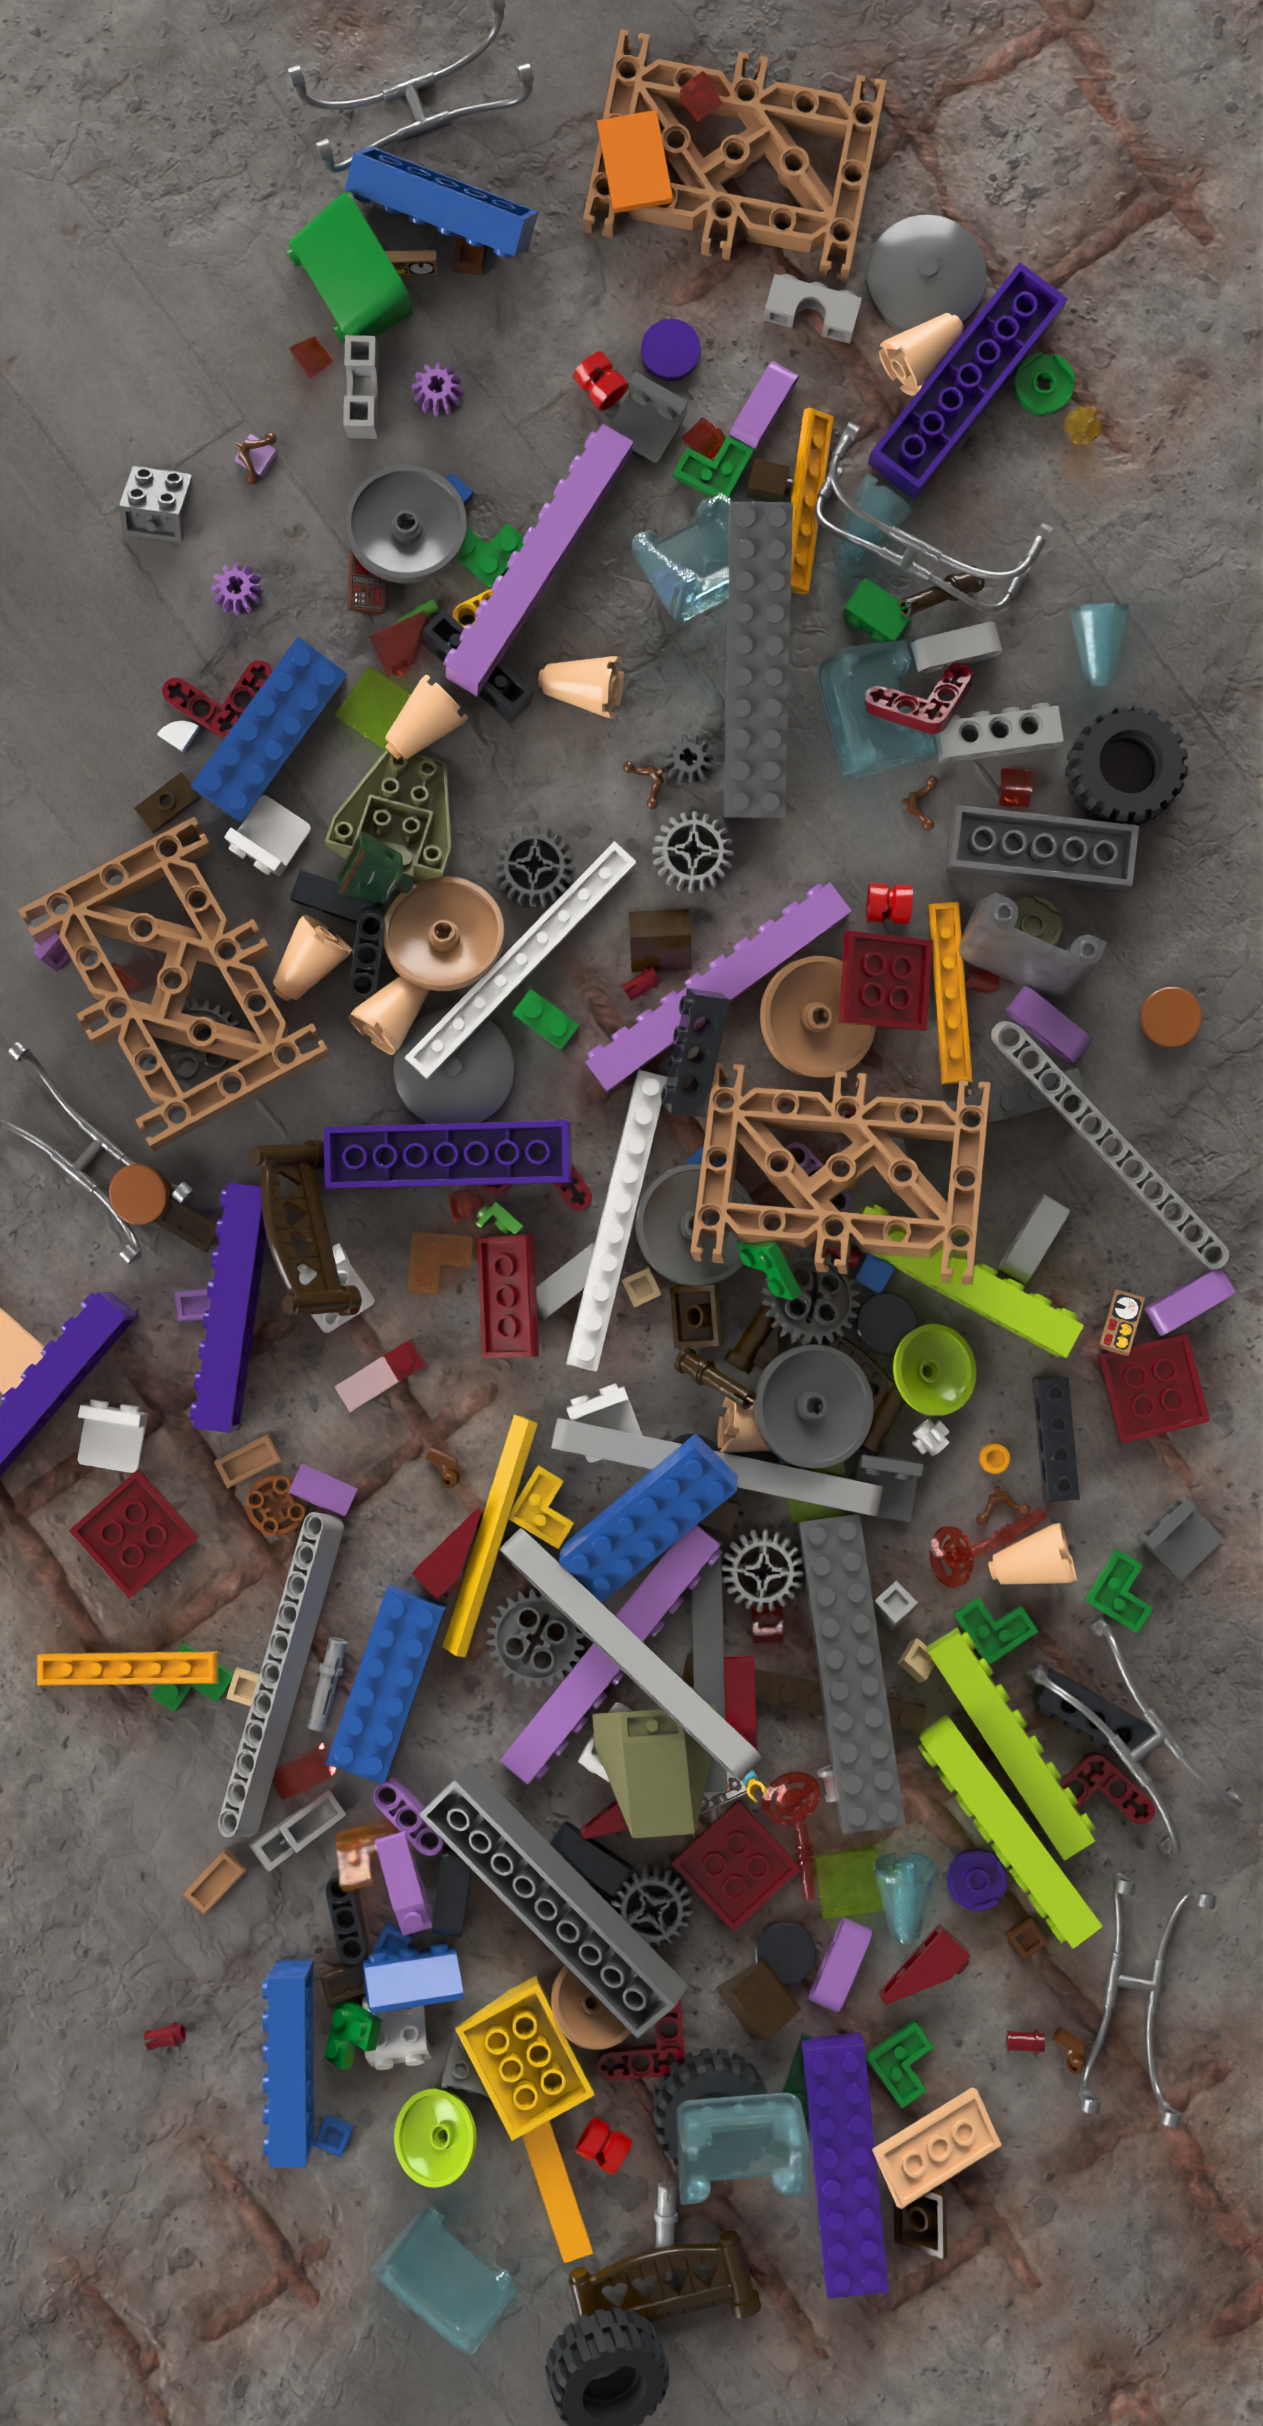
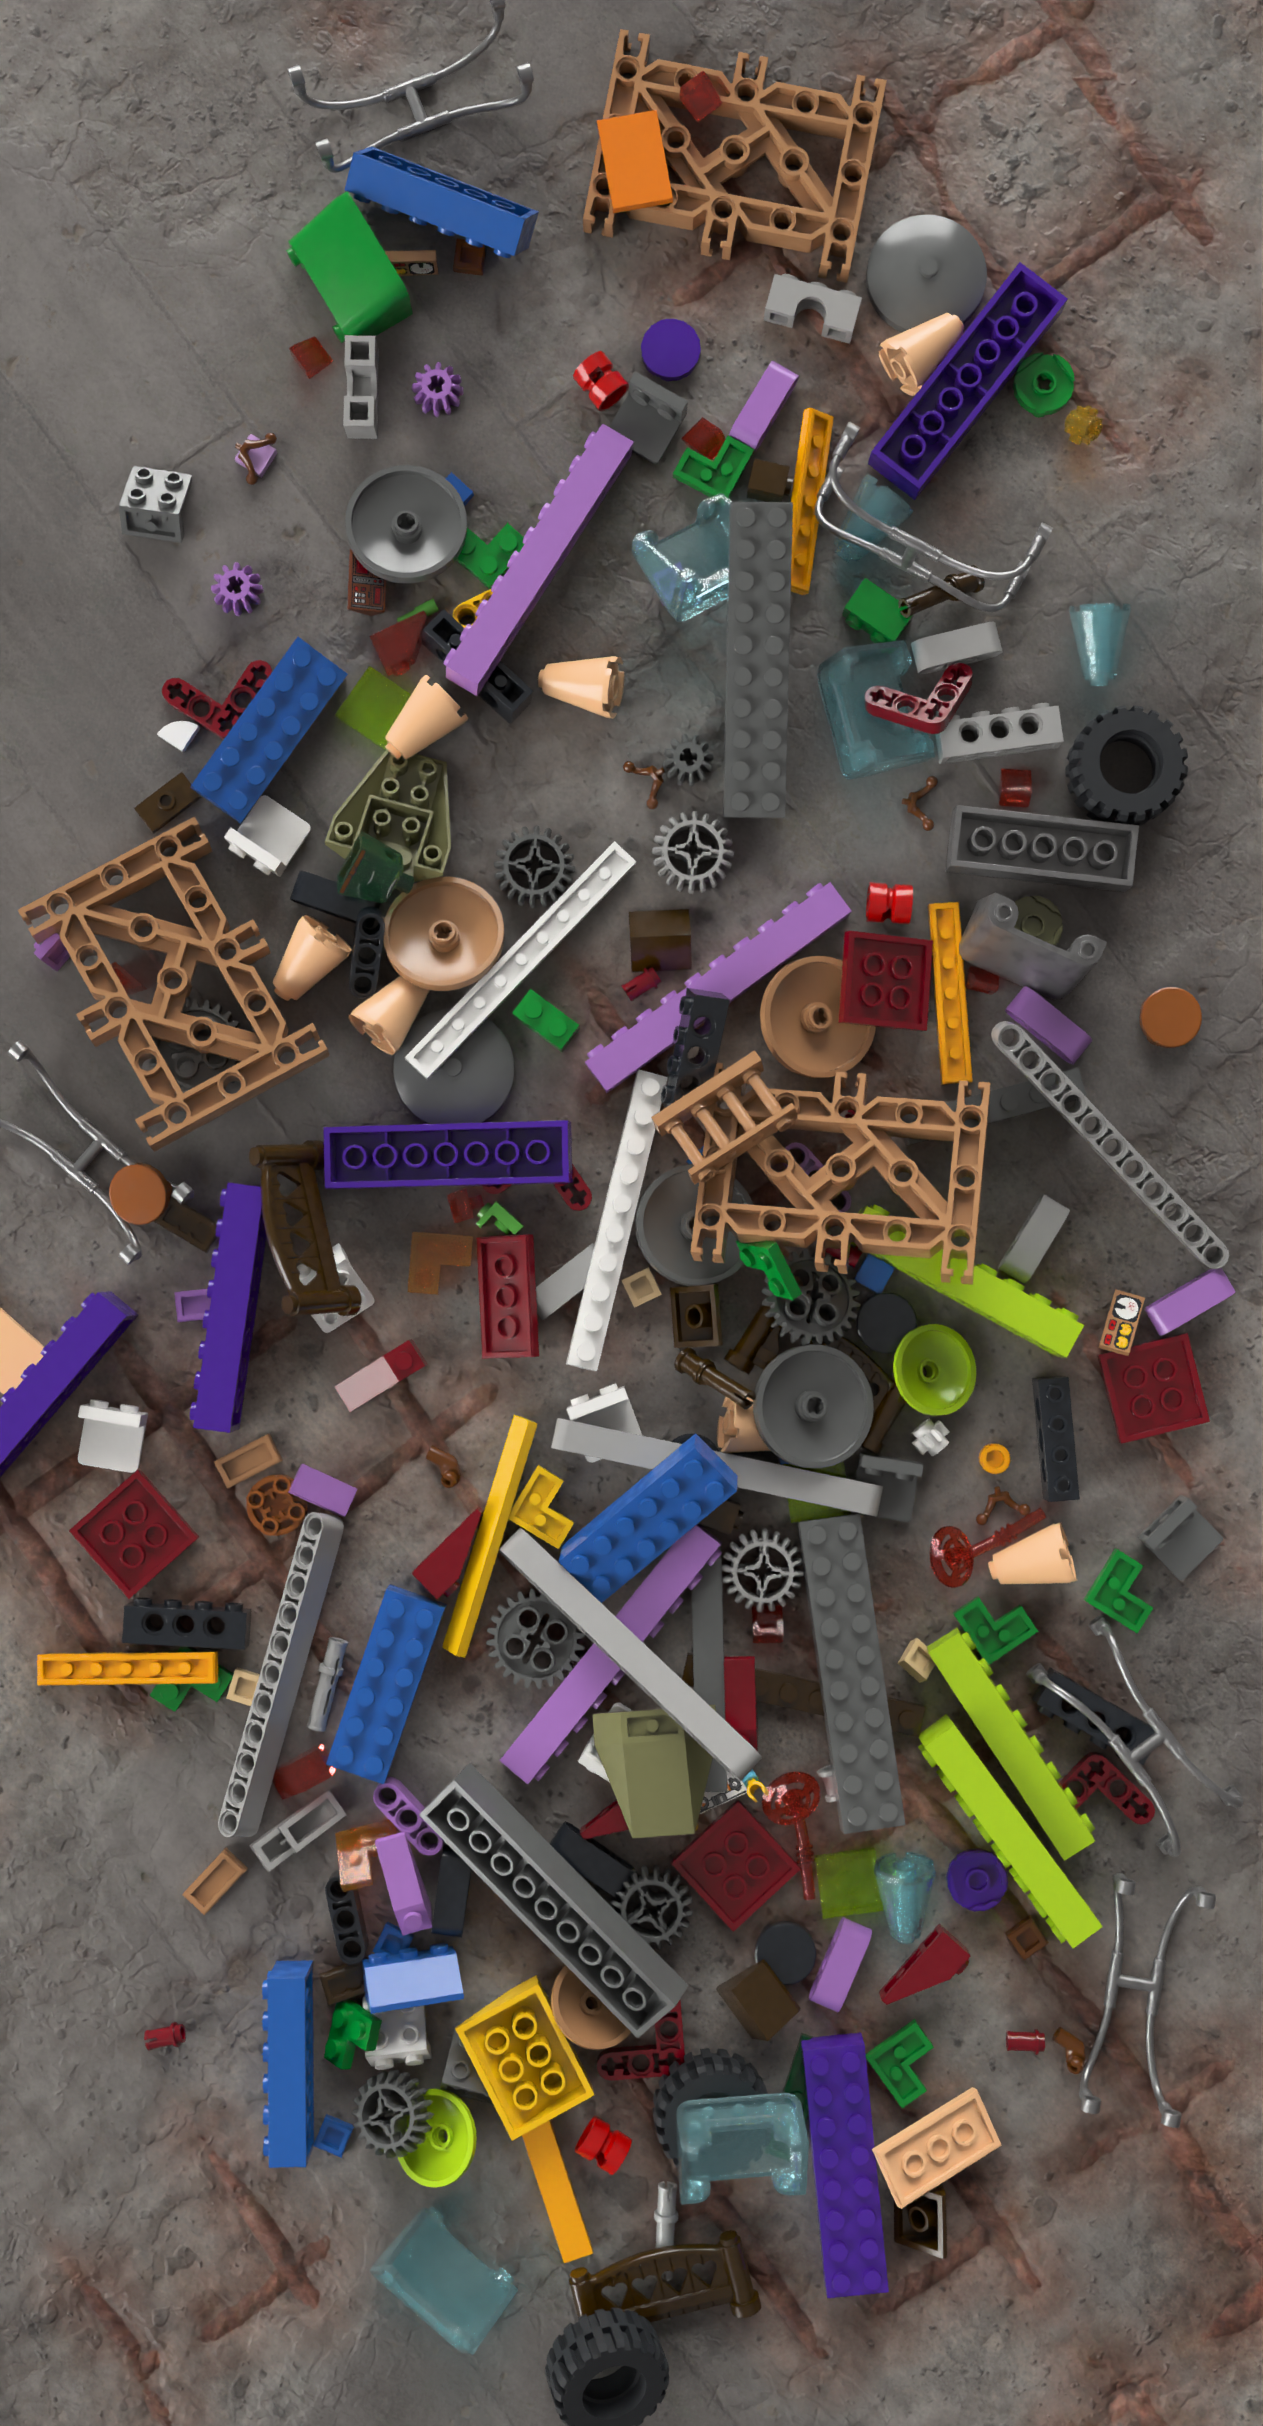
light grey brick [873,1581,918,1632] -> none
none -> black brick [122,1597,251,1650]
none -> dark grey gear [351,2070,434,2159]
none -> medium nougat fence [651,1050,798,1185]

